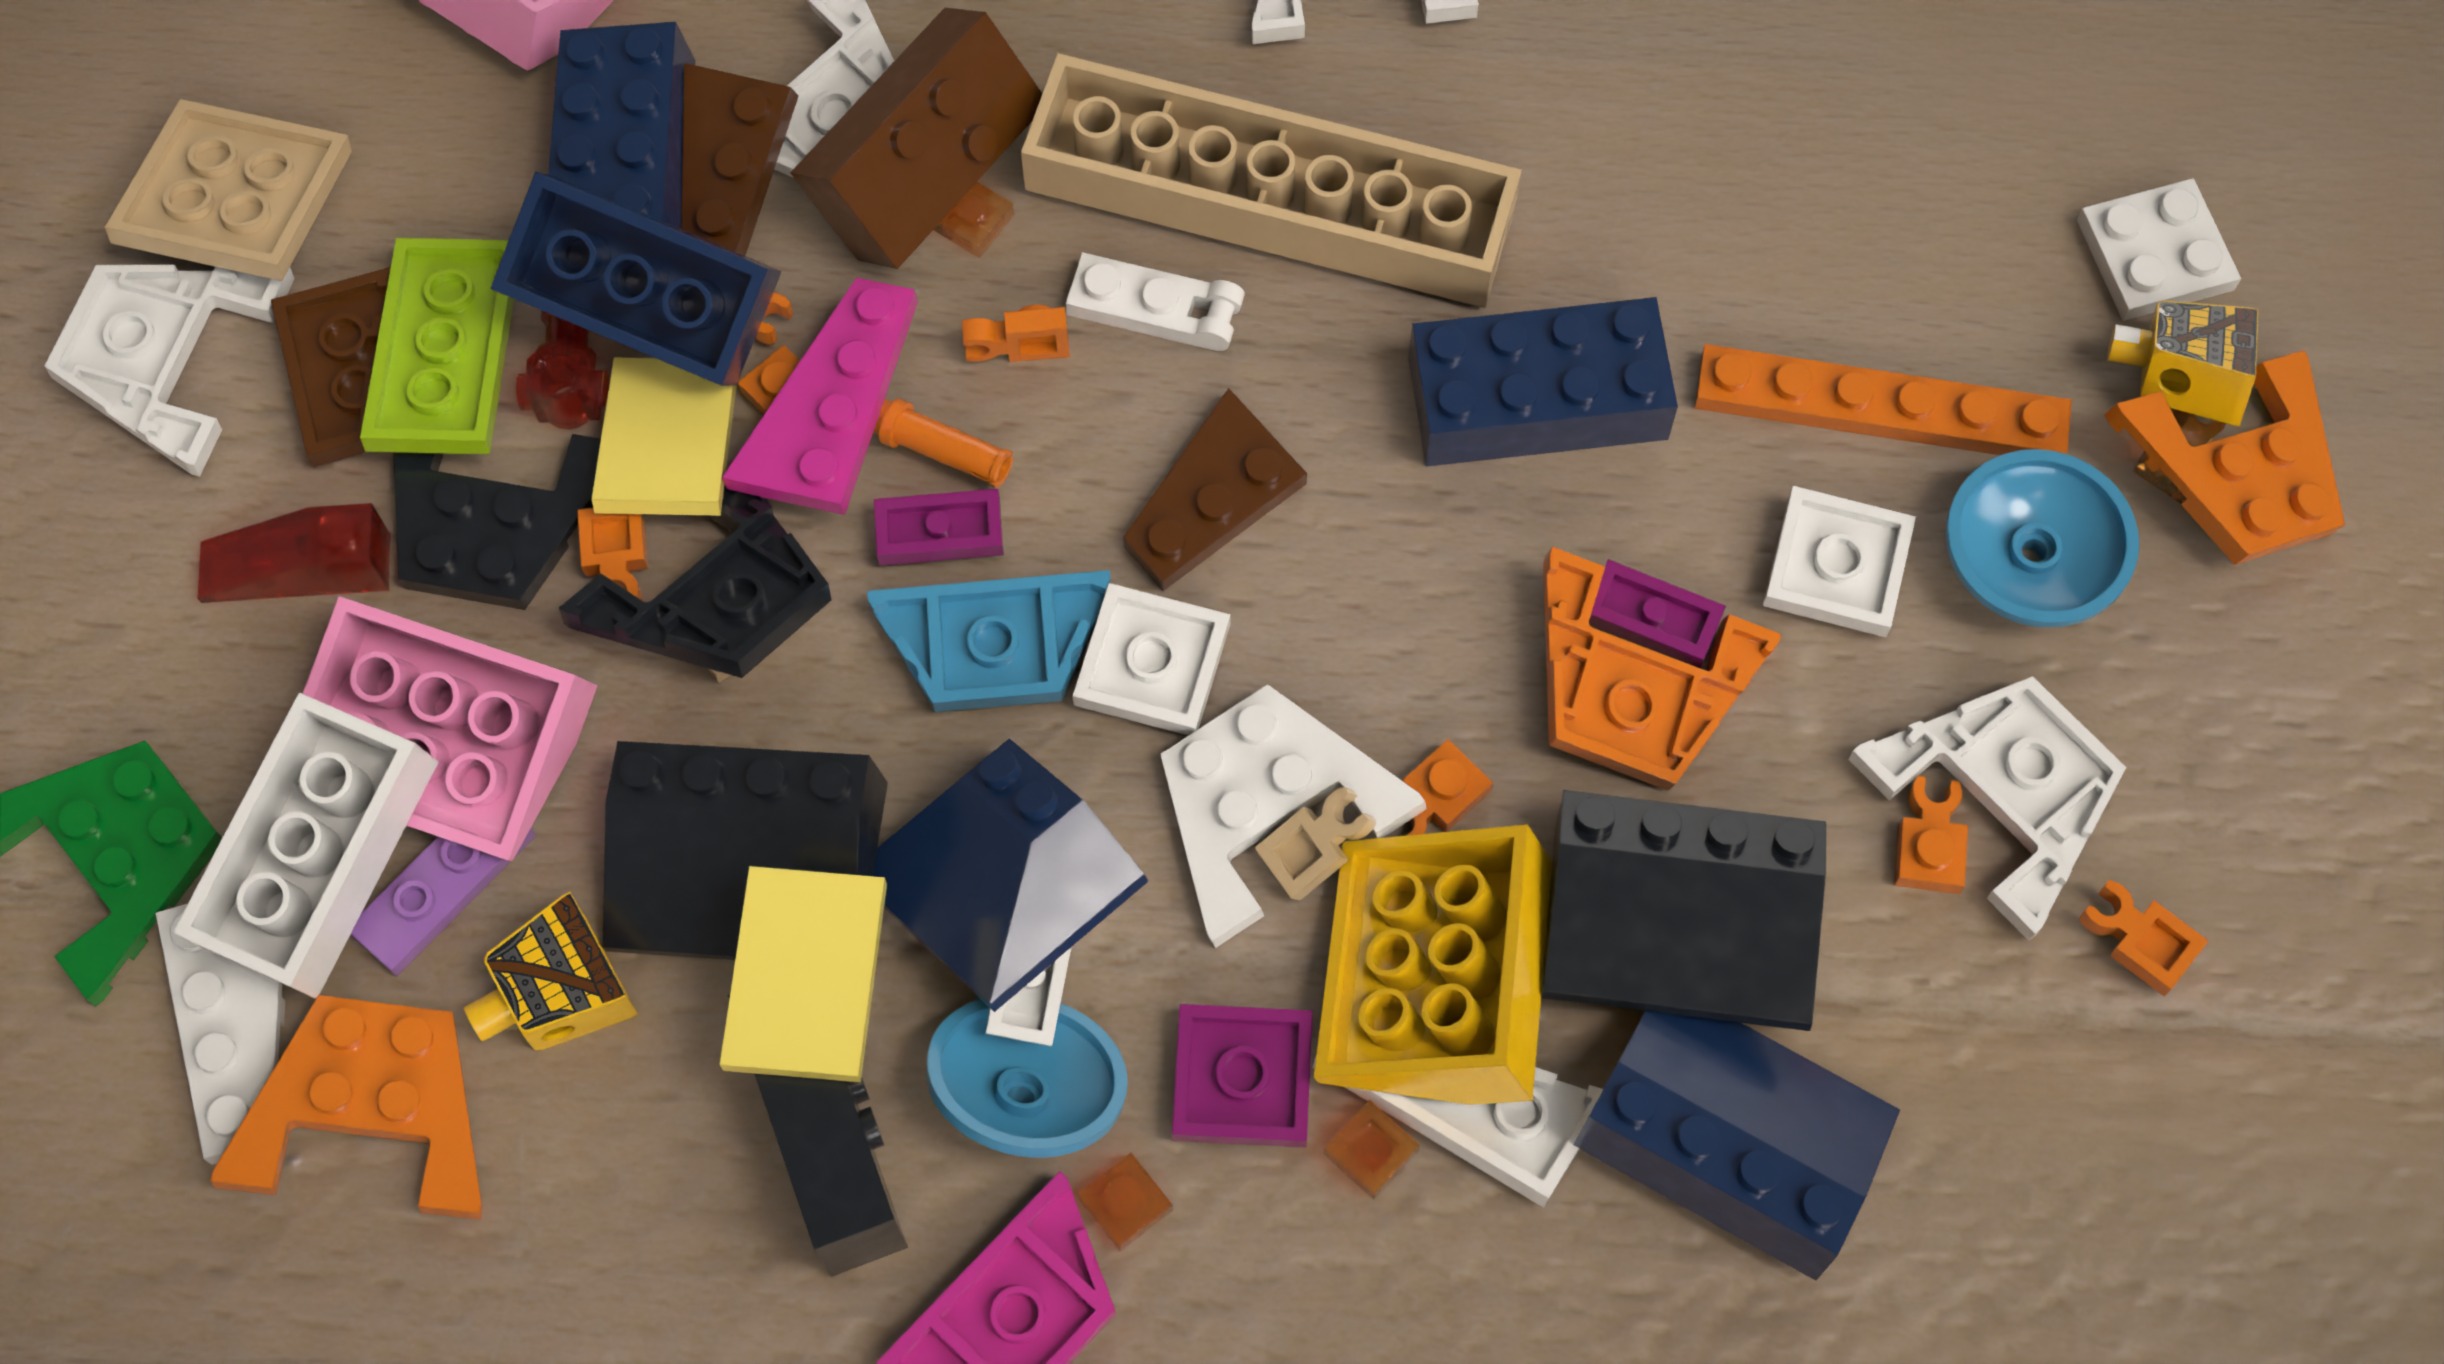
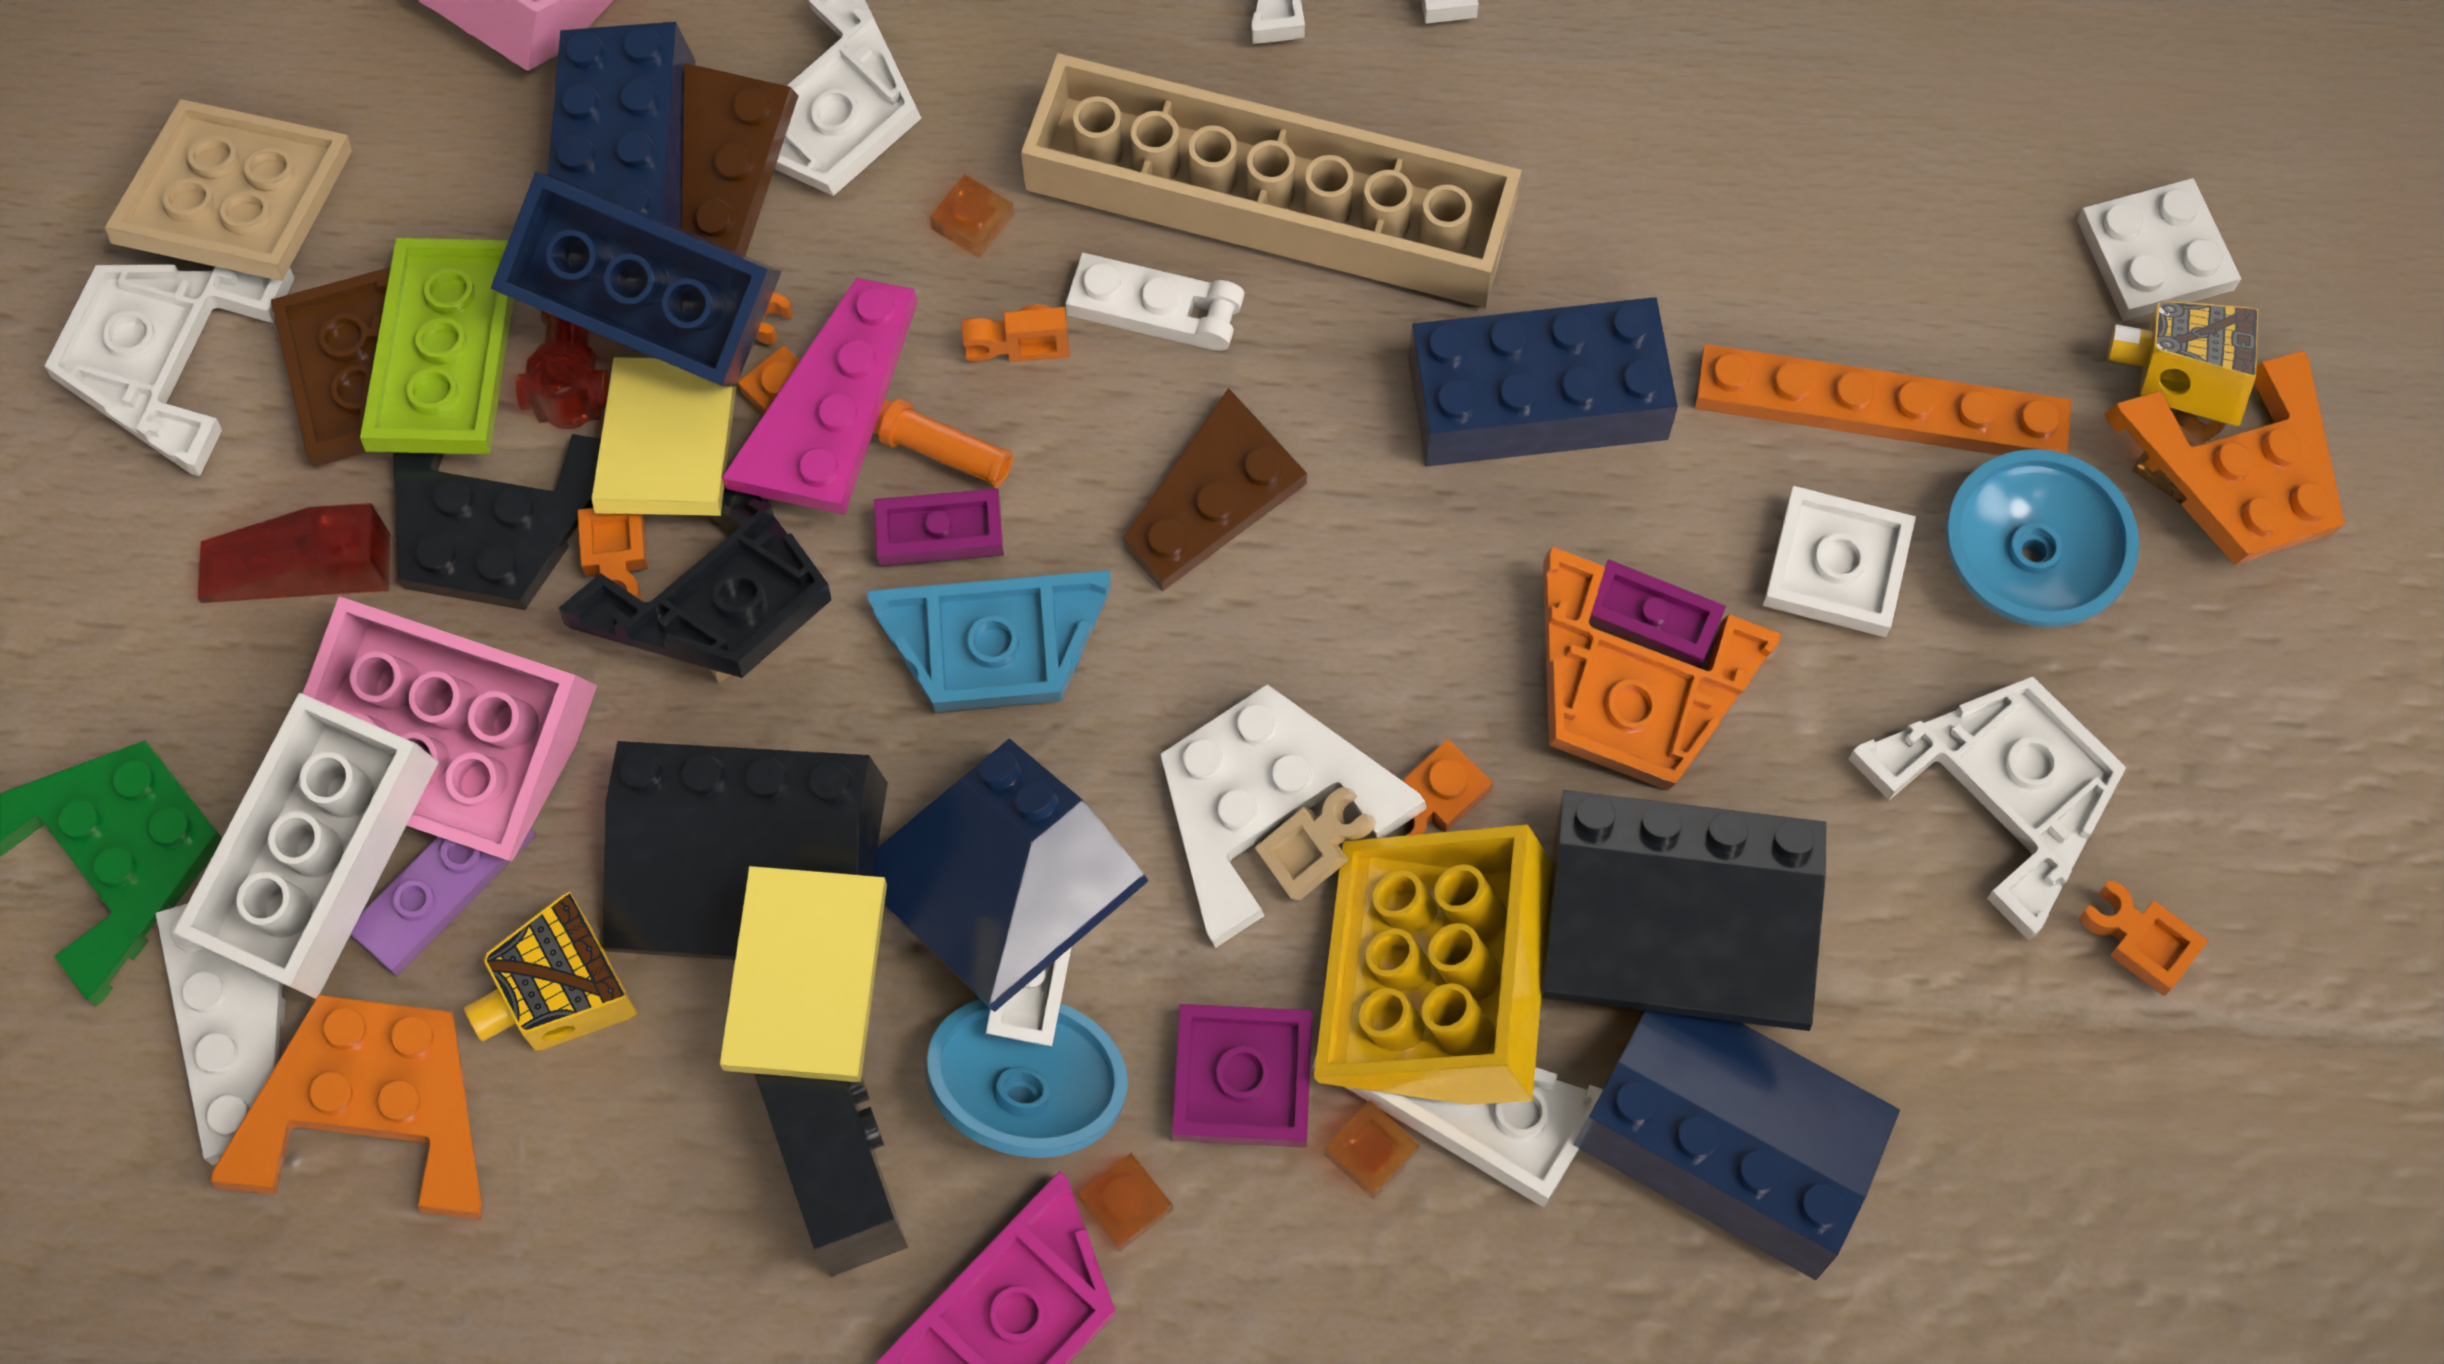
reddish brown brick [790,7,1042,269] -> none
white plate [1072,583,1231,736] -> none
orange plate [1894,776,1968,894] -> none

